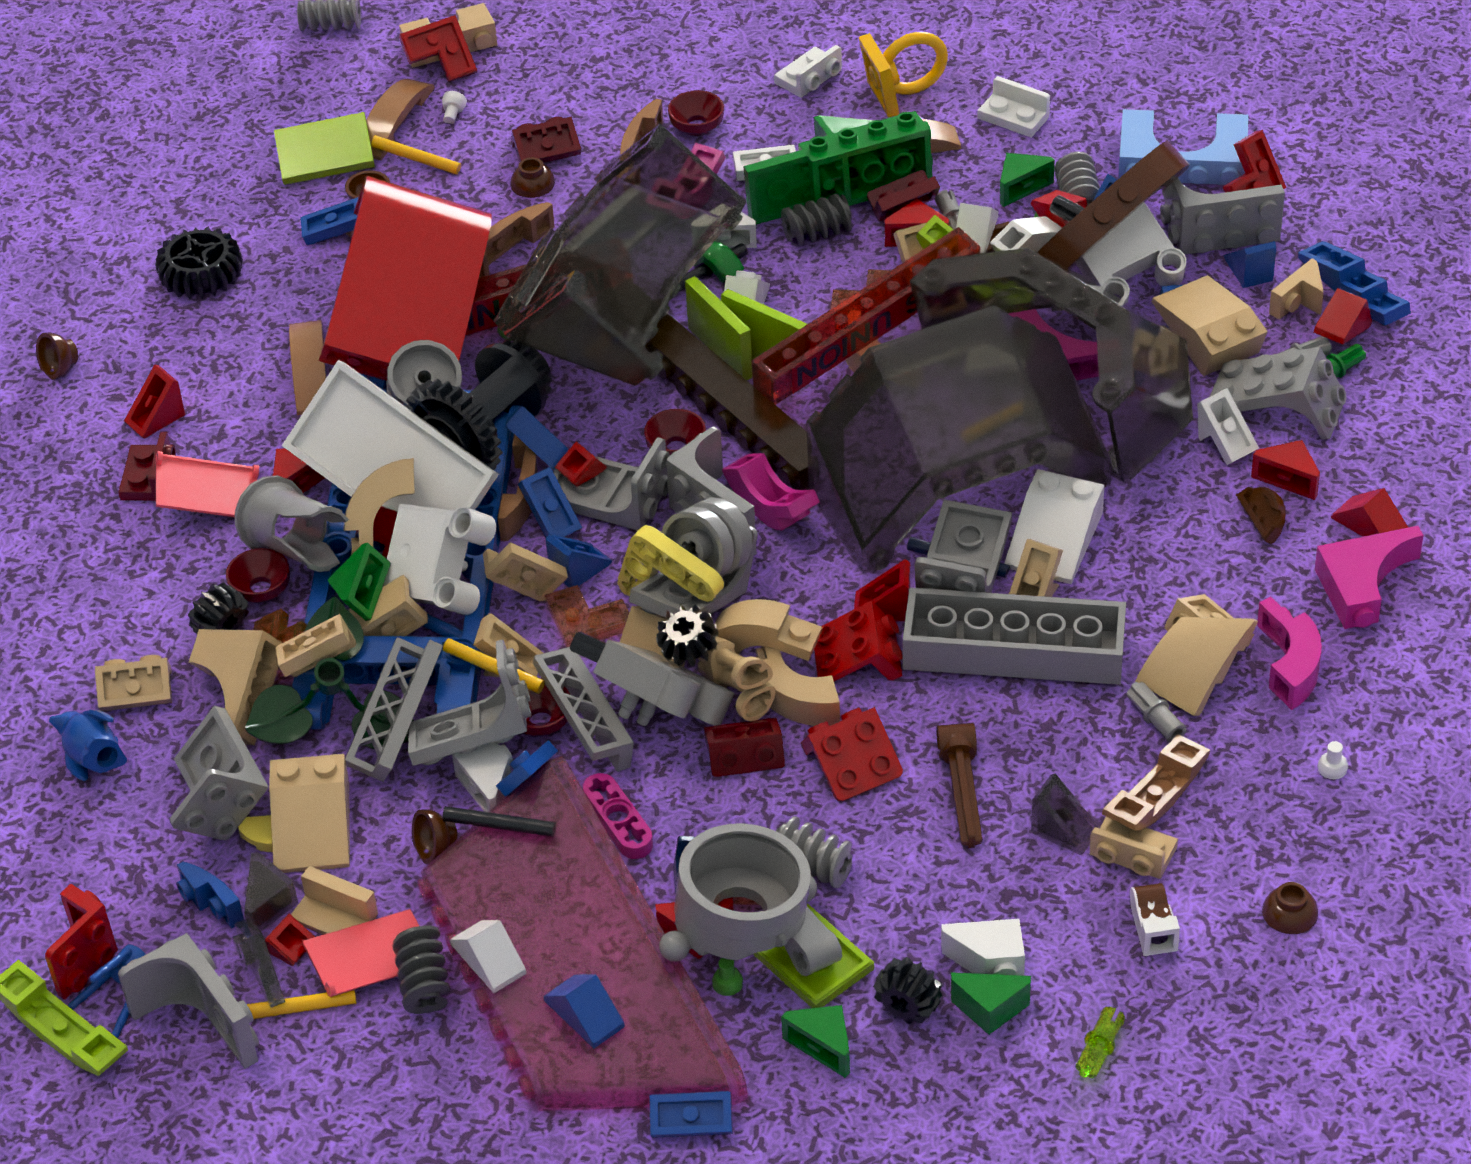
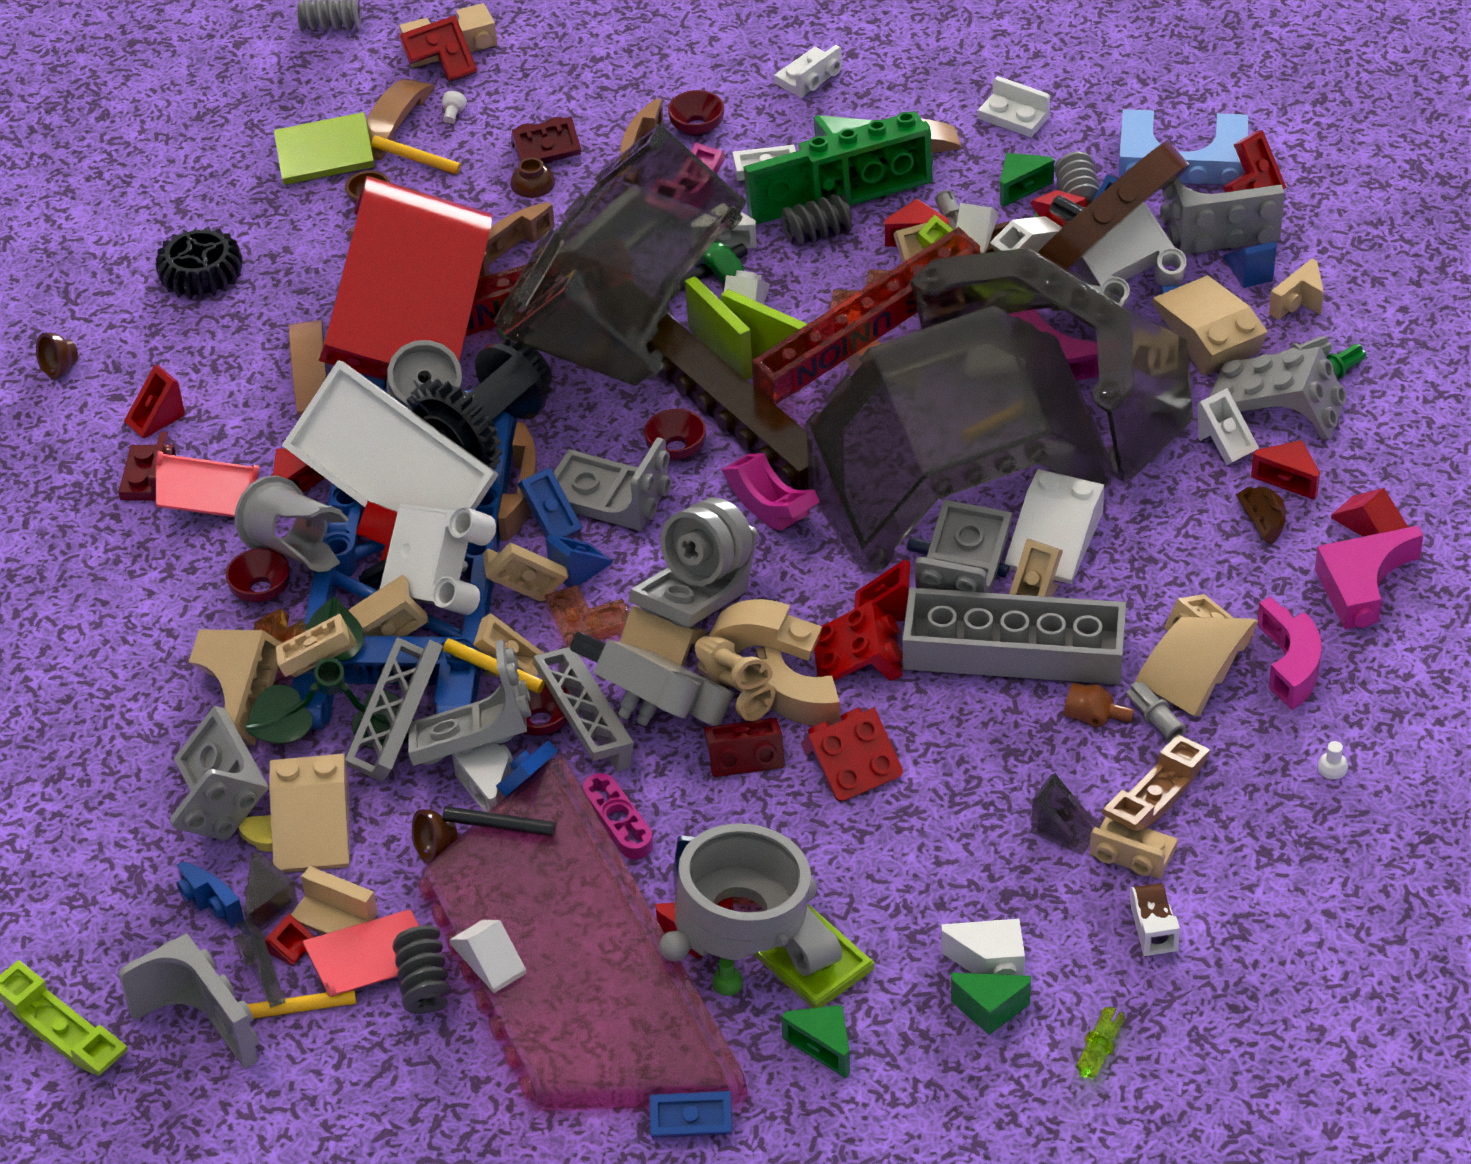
red bracket [45,884,118,1000] -> none
blue animal [49,710,127,781] -> none
blue plant [68,944,146,1038] -> none
tan bracket [95,655,172,711] -> none
black gear [188,582,249,634] -> none
blue plate [300,197,358,245] -> none
green slope [328,542,391,621] -> none
tan arch [343,458,415,555] -> none
blue slope [506,406,569,470] -> none
blue slope [543,974,625,1049] -> none
red slope [555,441,607,487] -> none
light yellow beam [617,525,724,602] -> none
black gear [656,604,719,667] -> none
light grey bracket [666,426,757,555] -> none
light grey piece [776,816,852,888] -> none
yellow tile [858,32,948,117] -> none
dark red bracket [867,170,940,222] -> none
black gear [873,957,943,1025] -> none
reddish brown axle [936,722,983,848] -> none
reddish brown piece [1262,882,1318,934] -> none
blue slope [1298,241,1411,326] -> none
red slope [1313,288,1372,344] -> none
none -> dark orange piece [1063,682,1134,727]

